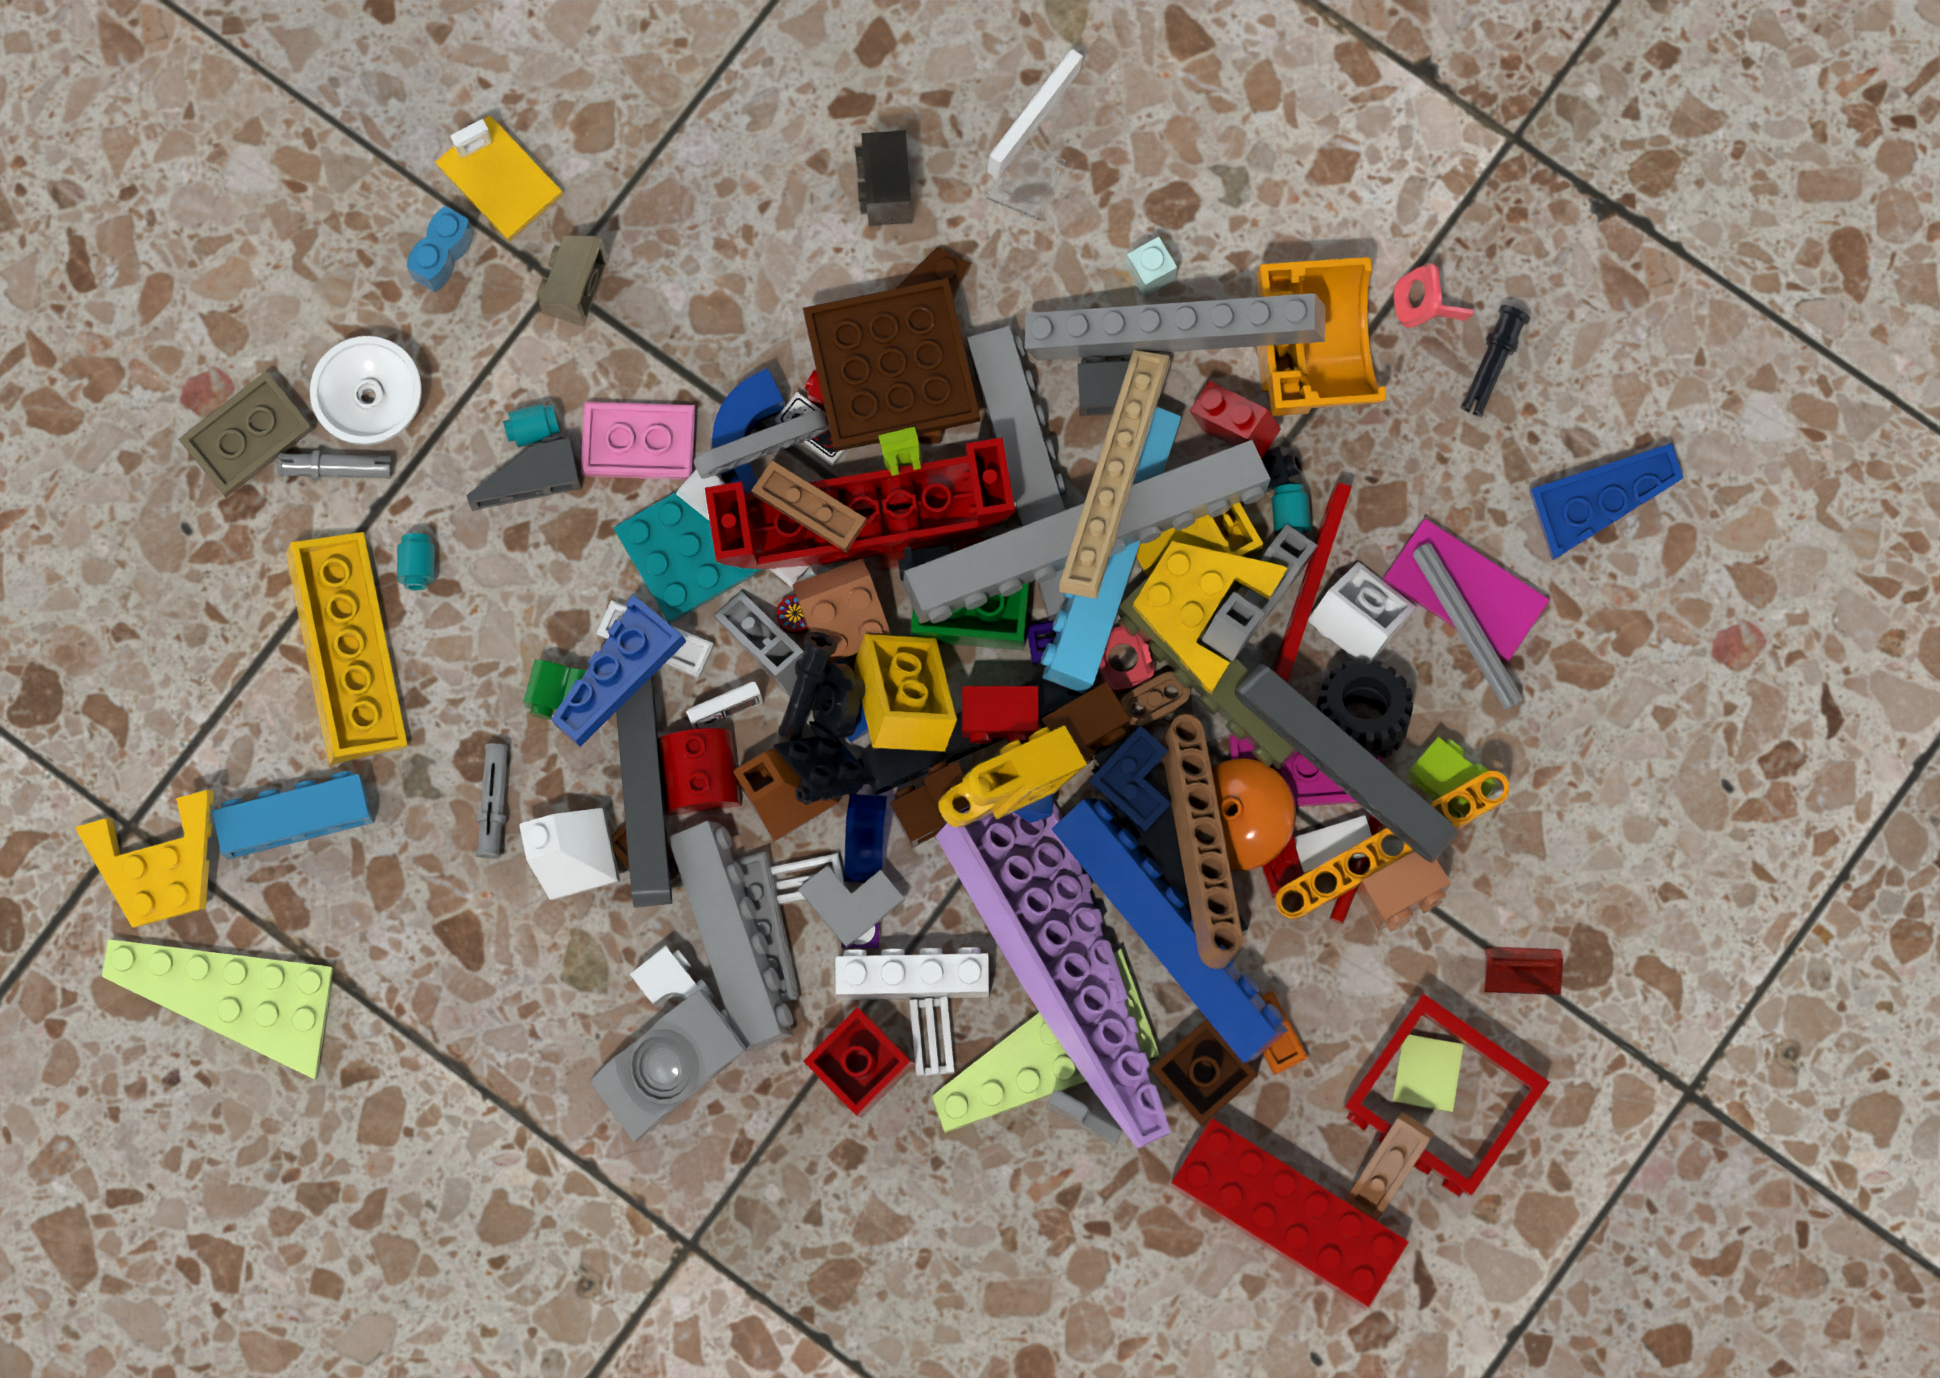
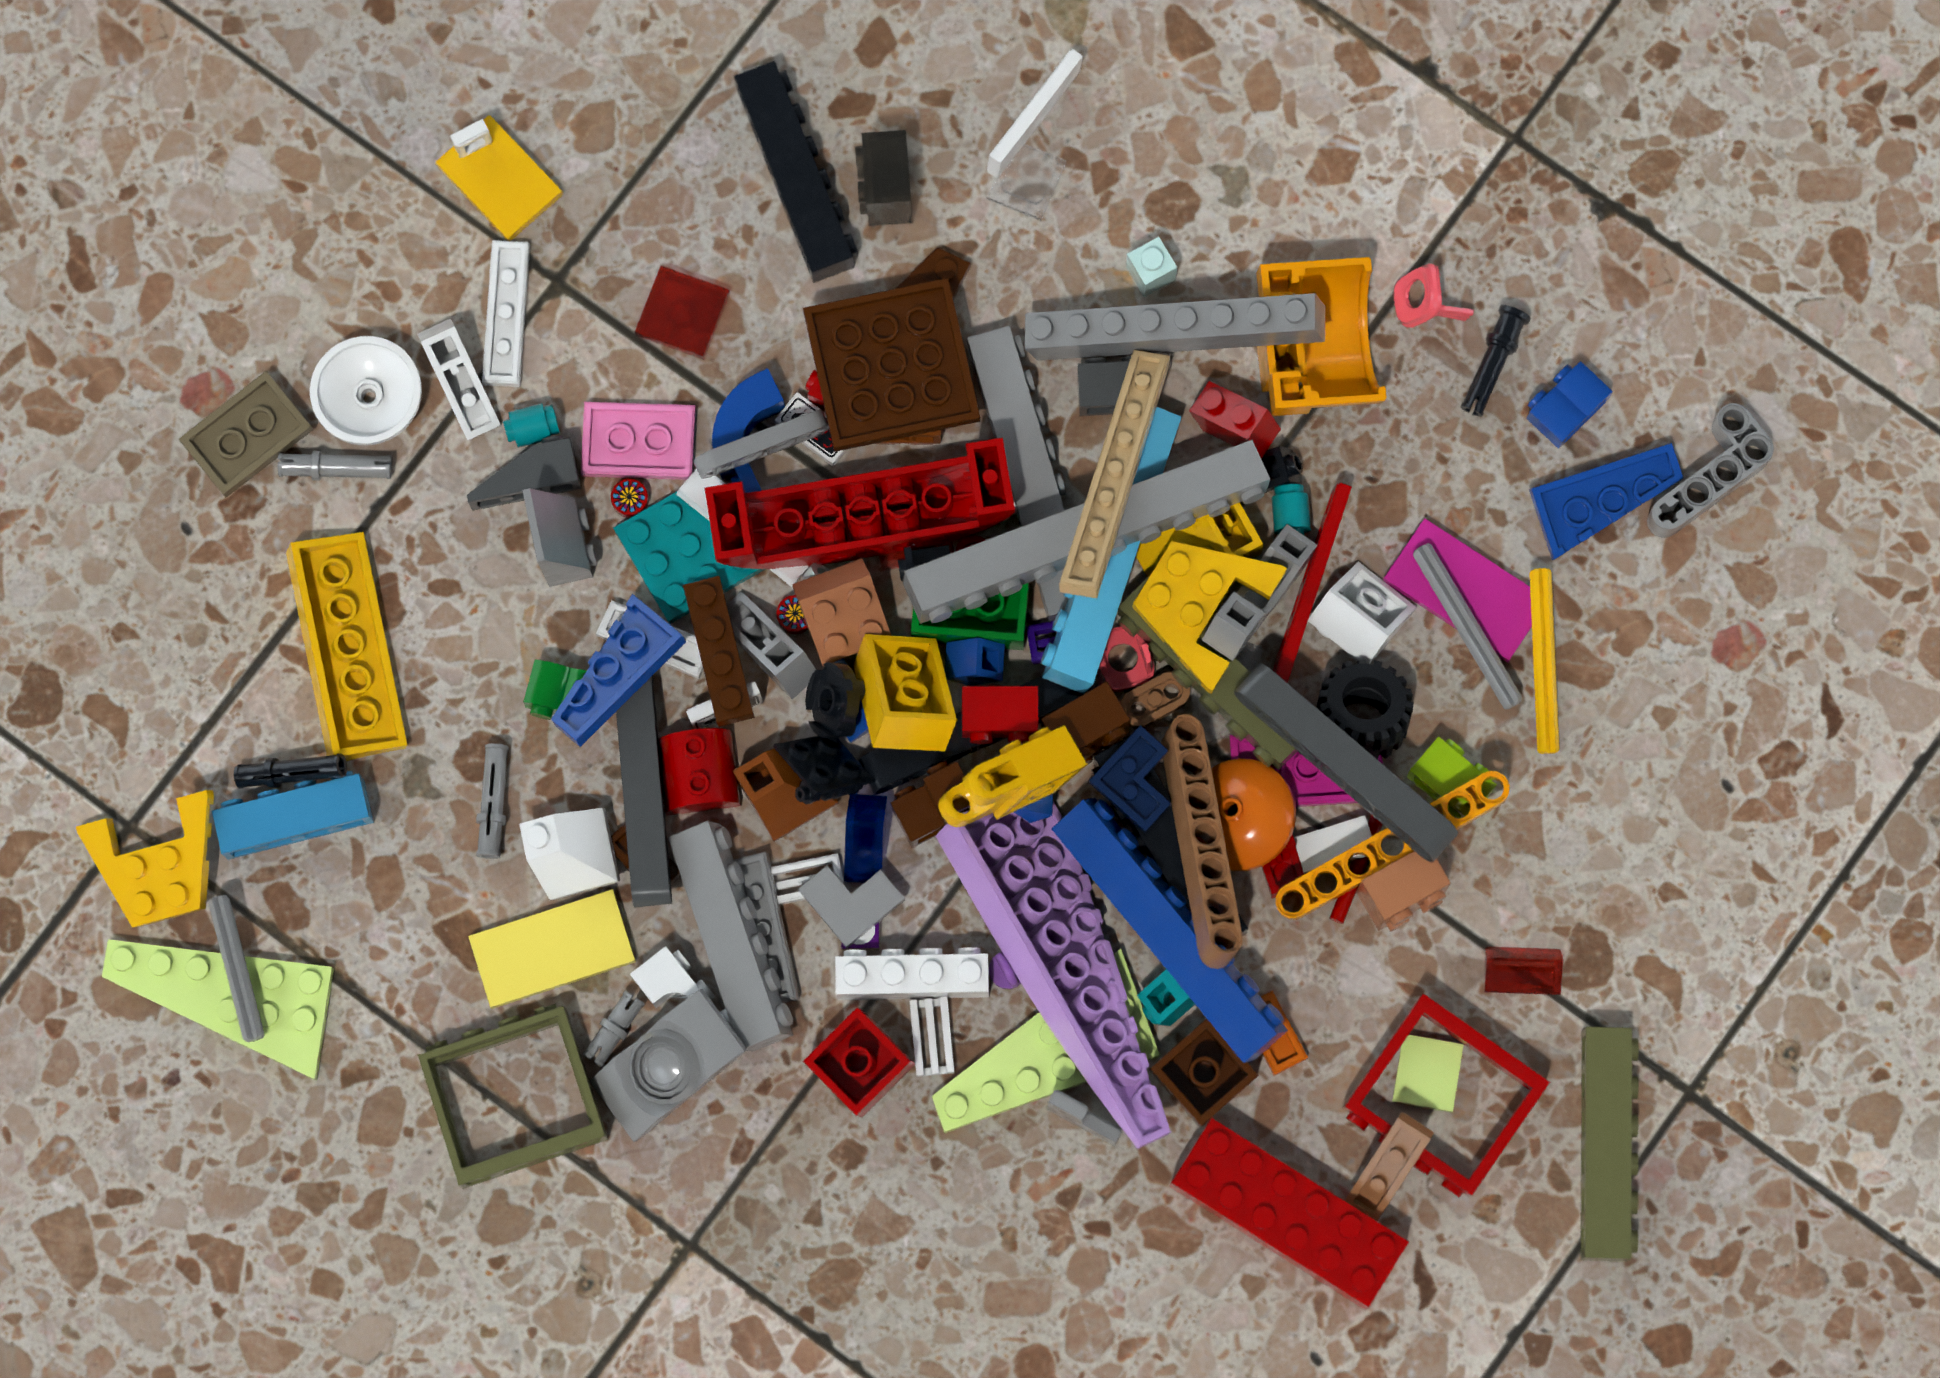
teal brick [397,533,435,591] -> none
dark azure brick [407,206,473,292] -> none
dark tan slope [536,236,609,327] -> none
medium nougat plate [751,460,867,553] -> none
black pin [778,632,837,741] -> none
lime tile [878,427,923,476] -> none
none -> light grey axle [208,895,264,1042]
none -> black pin [234,753,347,789]
none -> white slope [417,318,501,441]
none -> olive window [418,1004,609,1189]
none -> light yellow tile [468,889,636,1009]
none -> white tile [482,241,530,387]
none -> light grey slope [522,488,597,587]
none -> light grey pin [583,991,645,1068]
none -> tile [611,479,649,518]
none -> clear red tile [635,266,730,360]
none -> reddish brown plate [683,576,755,727]
none -> black brick [734,61,858,283]
none -> blue brick [945,638,1005,686]
none -> medium lavender tile [989,952,1021,989]
none -> teal brick [1137,969,1195,1026]
none -> blue brick [1526,361,1613,449]
none -> yellow axle [1529,568,1559,754]
none -> olive brick [1580,1027,1639,1262]
none -> light grey beam [1647,403,1774,538]

